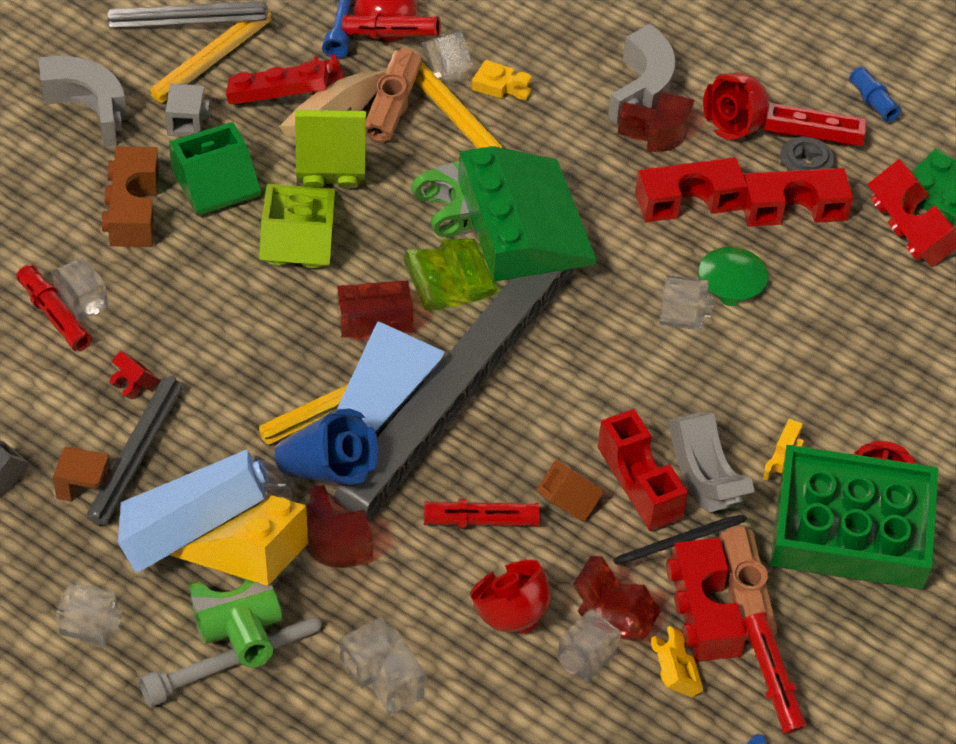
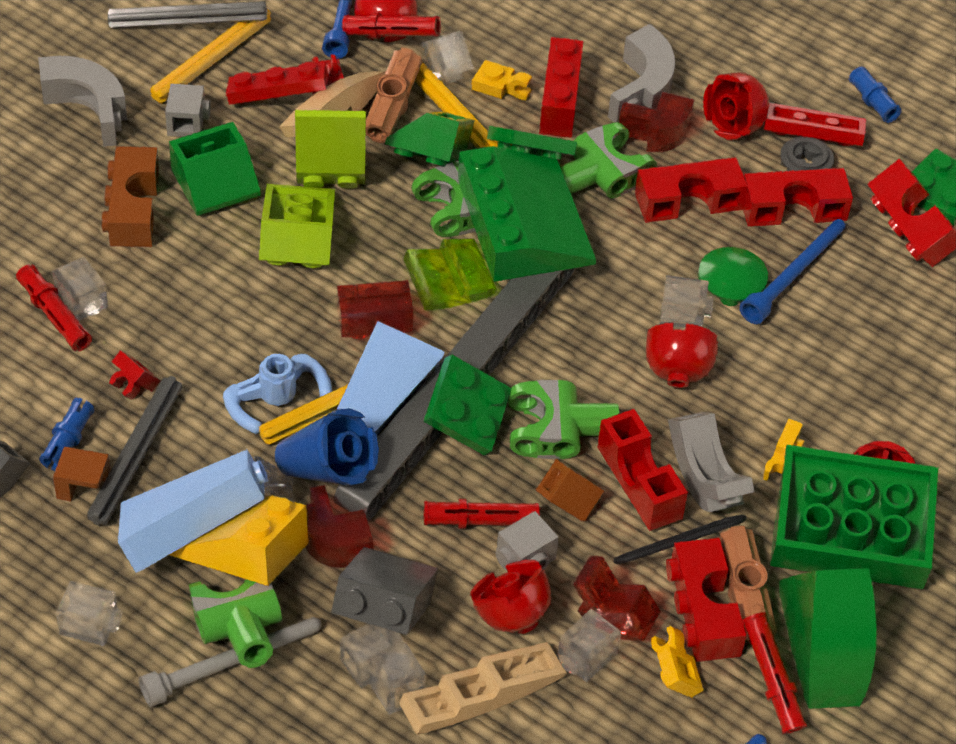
none -> blue pin [39,398,95,471]
none -> light blue piece [223,354,333,434]
none -> dark grey brick [331,547,438,635]
none -> green slope [385,112,474,166]
none -> tan slope [399,642,566,735]
none -> green plate [423,354,512,455]
none -> green plate [487,125,577,160]
none -> light grey brick [496,511,559,570]
none -> bright green connector [508,380,619,459]
none -> red arch [539,37,583,138]
none -> bright green connector [560,122,657,198]
none -> red cylinder [646,323,718,388]
none -> blue piece [739,219,846,324]
none -> green piece [779,568,877,709]

